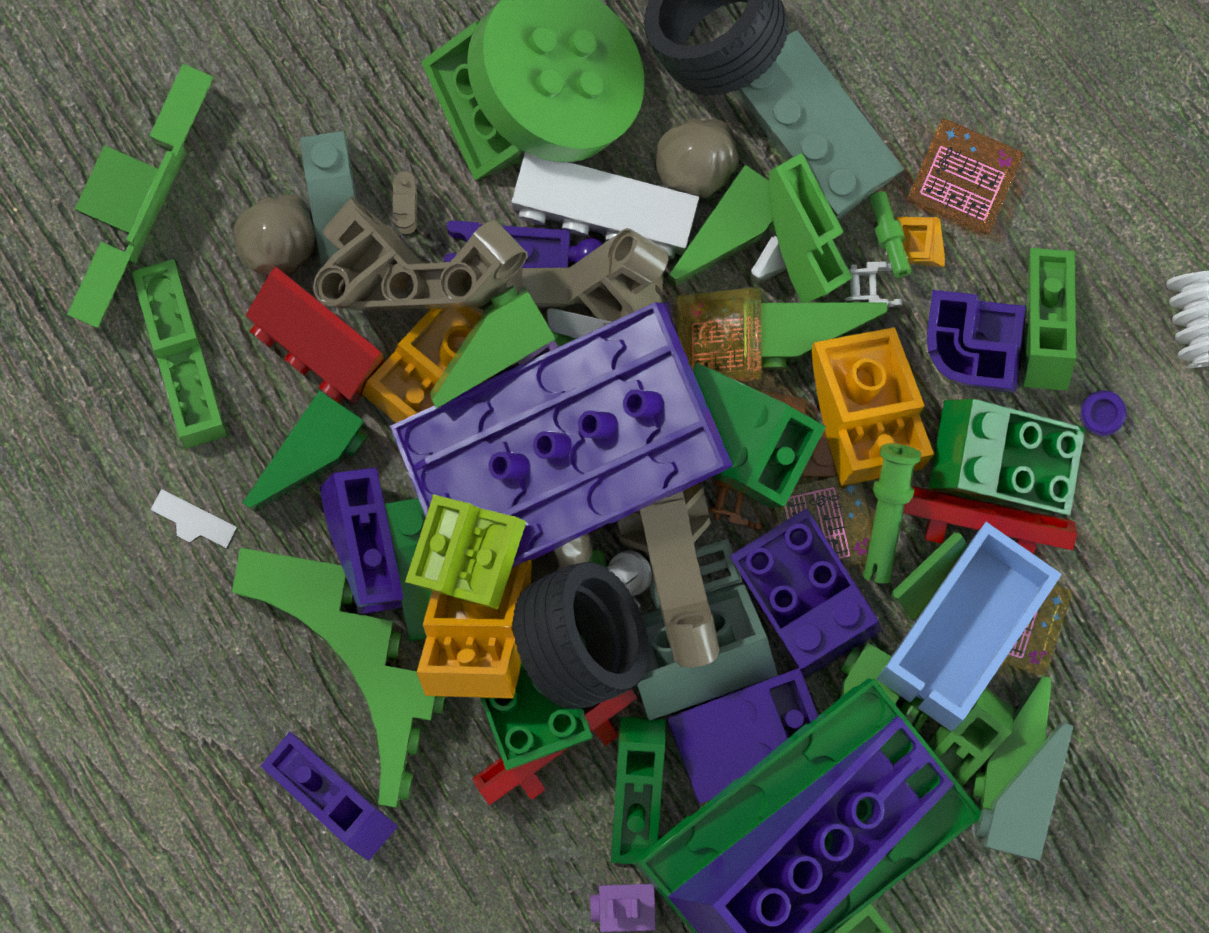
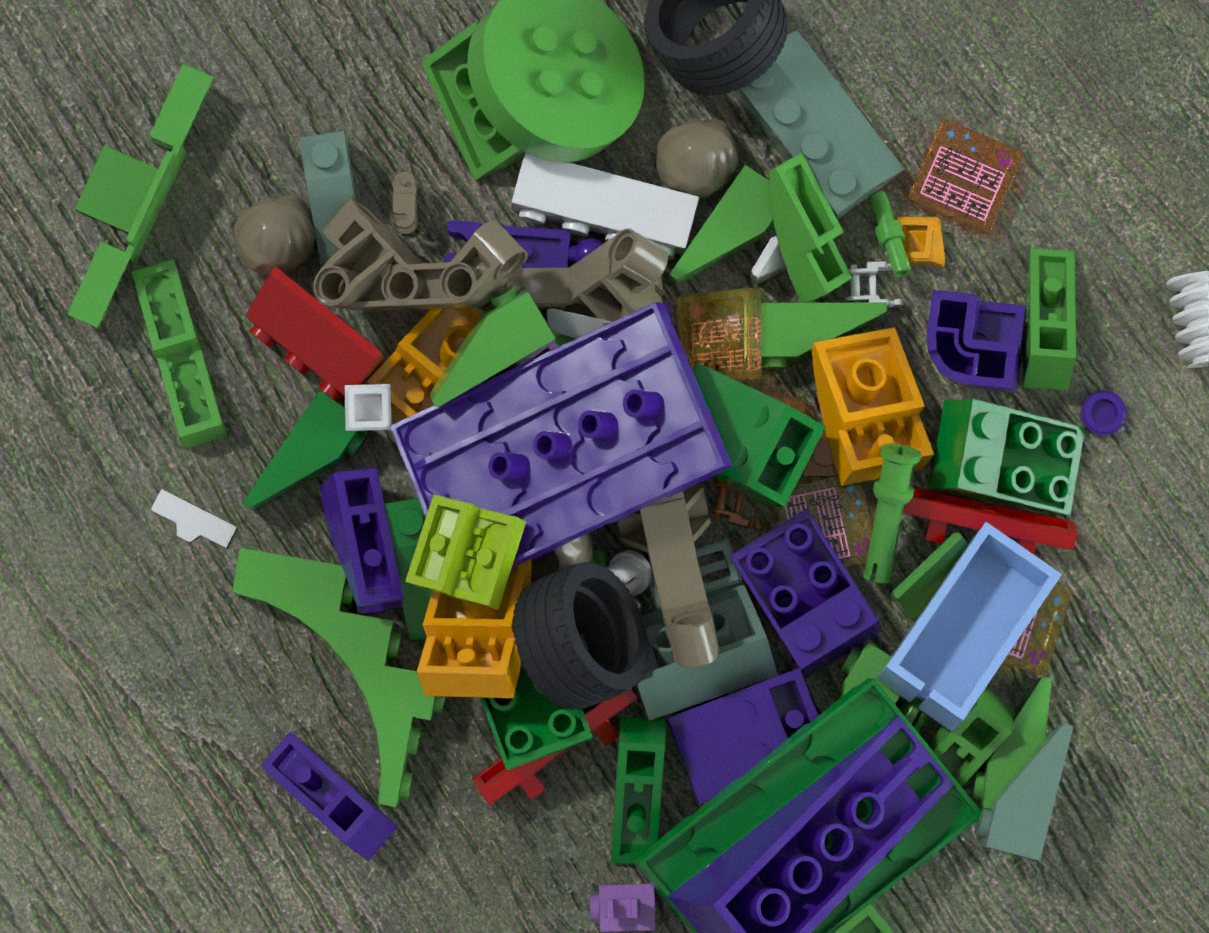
none -> white slope [344,384,391,431]

